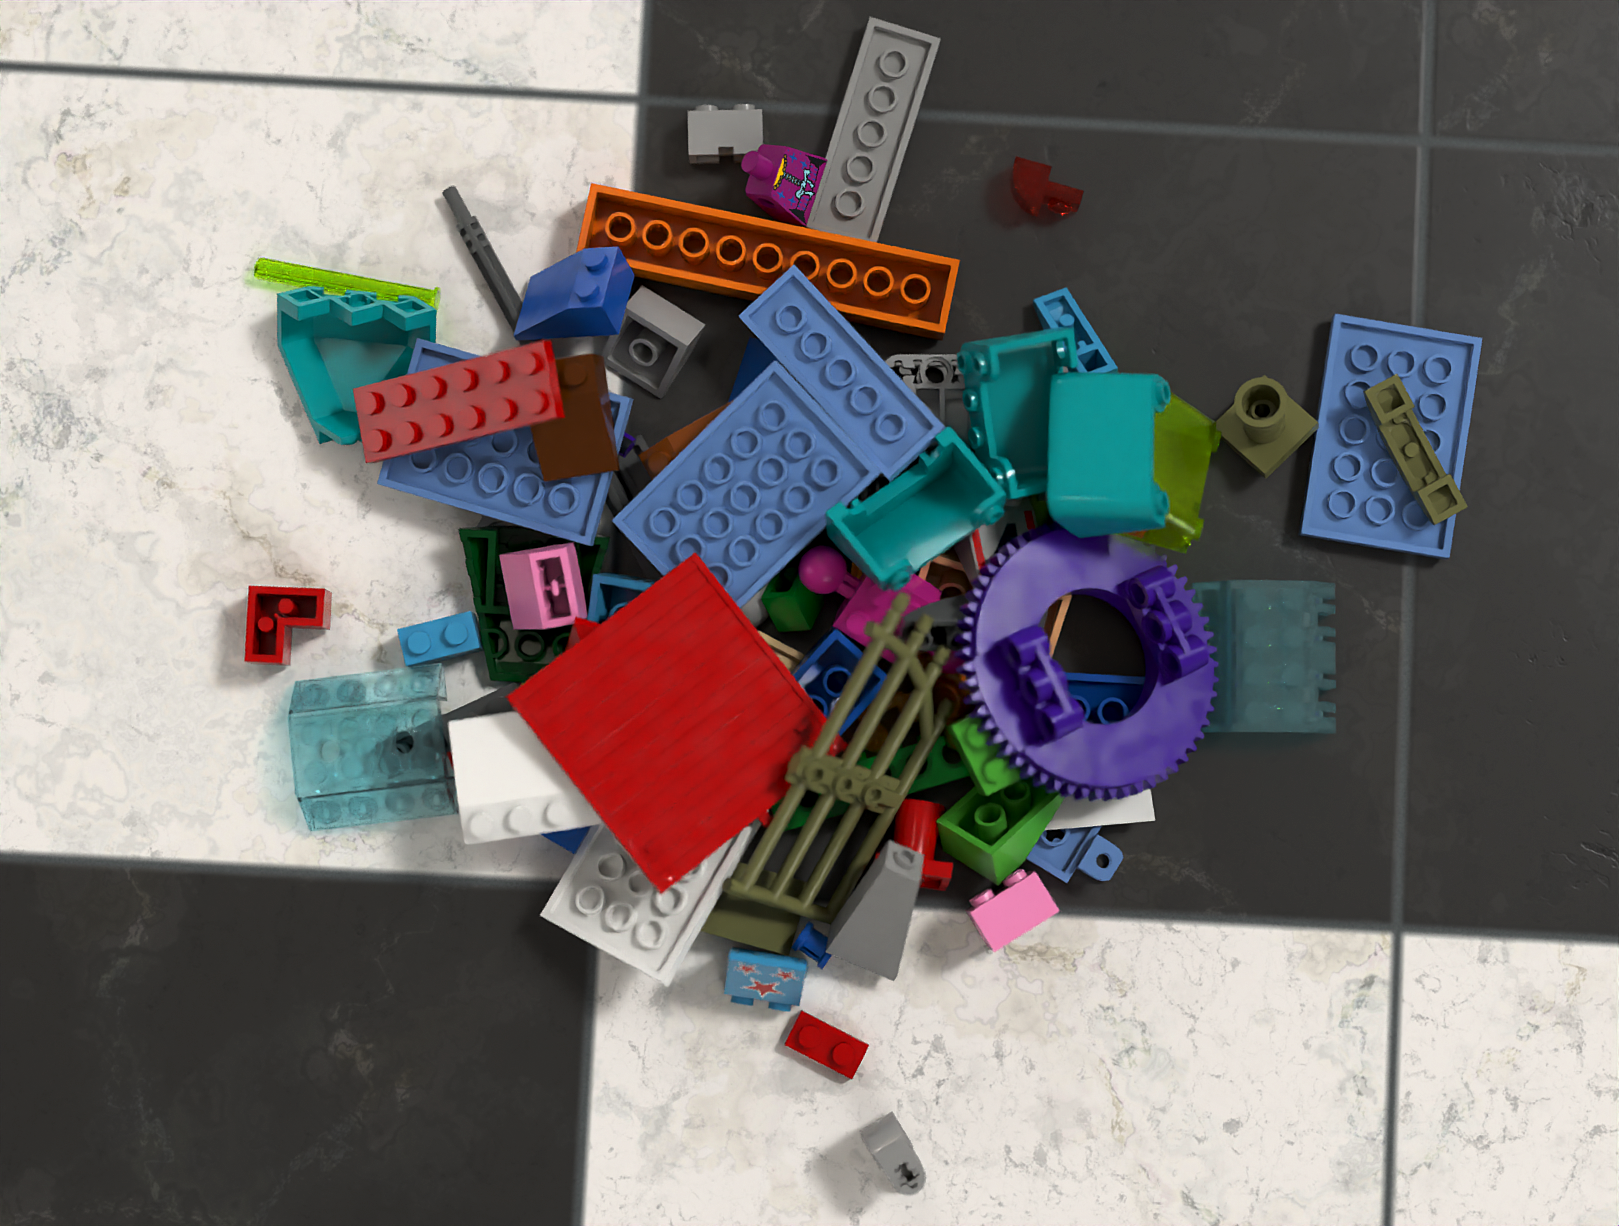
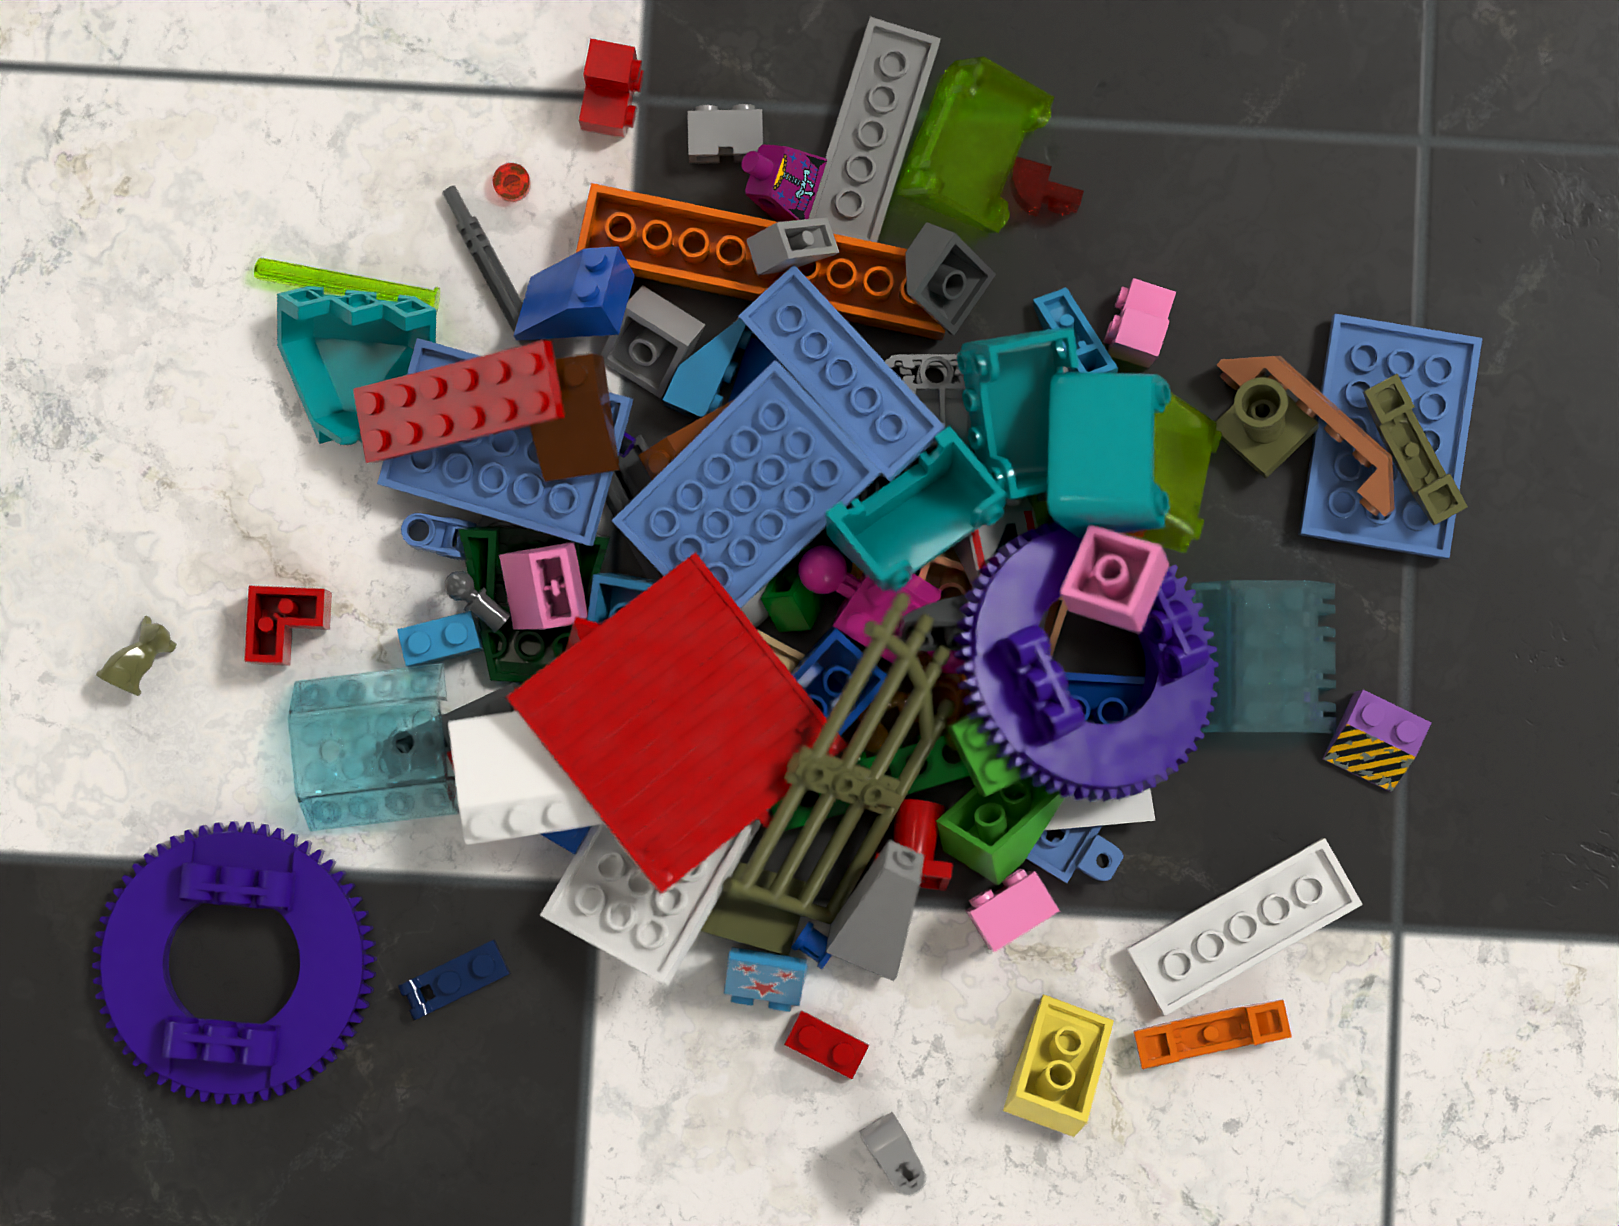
none -> dark purple piece [92,821,377,1105]
none -> olive animal [96,616,177,696]
none -> dark blue plate [397,939,511,1020]
none -> medium blue piece [401,513,477,561]
none -> dark grey pin [444,571,510,633]
none -> clear red tile [493,163,531,202]
none -> red brick [579,38,644,138]
none -> dark azure slope [663,318,753,420]
none -> light grey slope [746,217,839,275]
none -> clear neon green windscreen [897,56,1055,233]
none -> dark grey slope [905,222,996,336]
none -> light yellow slope [1003,994,1114,1137]
none -> bright pink brick [1060,525,1169,633]
none -> bright pink brick [1104,278,1176,368]
none -> white plate [1126,838,1363,1016]
none -> orange slope [1134,999,1292,1069]
none -> nougat slope [1217,356,1395,516]
none -> slope [1323,690,1431,792]

